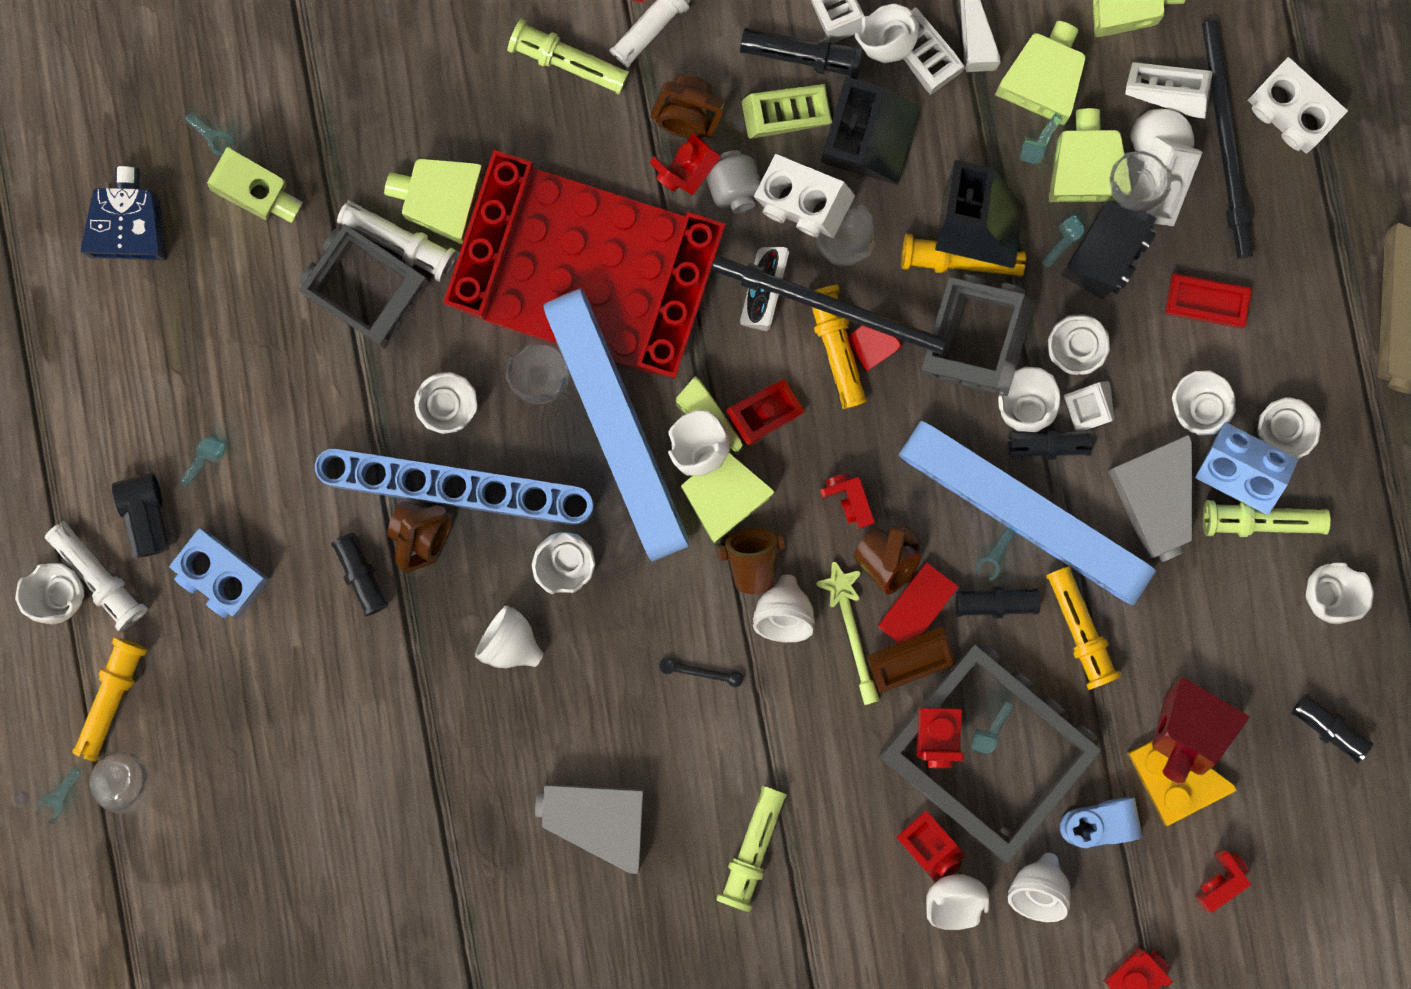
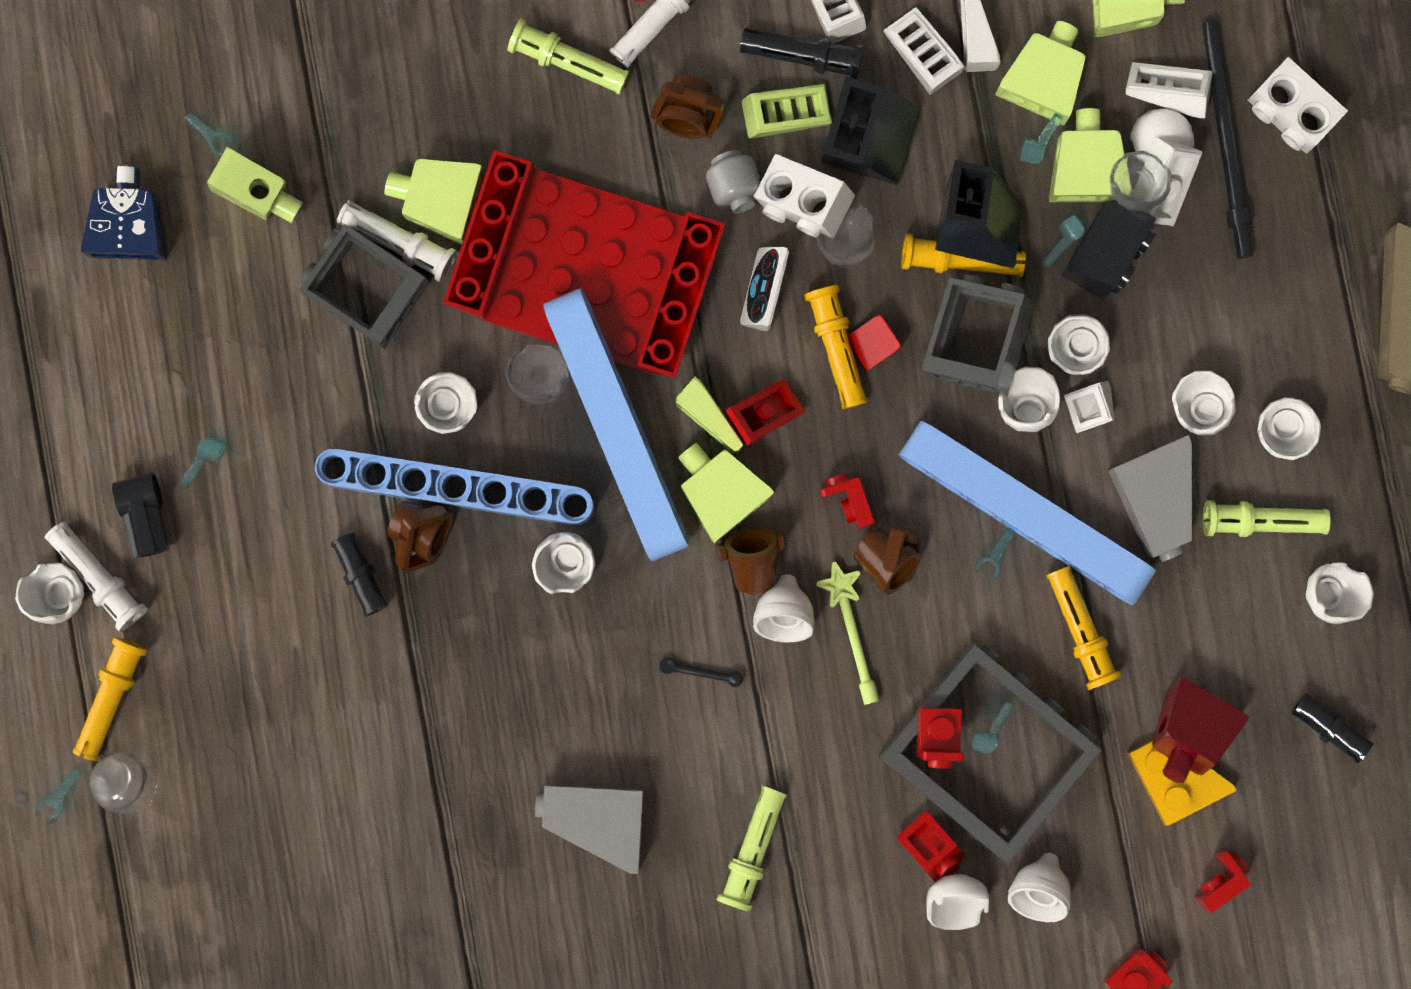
light blue brick [169,528,270,619] -> none
white helmet [475,605,544,668] -> none
red bracket [649,133,721,196] -> none
white hair [668,410,730,476] -> none
black bar [712,255,947,354] -> none
white hair [855,3,919,63] -> none
reddish brown tile [866,627,955,693] -> none
red tile [877,562,959,643] -> none
black pin [955,586,1040,619] -> none
black pin [1008,428,1093,460] -> none
light blue piece [1059,797,1143,848] -> none
red tile [1164,273,1252,329] -> none
light blue brick [1195,422,1299,515] -> none

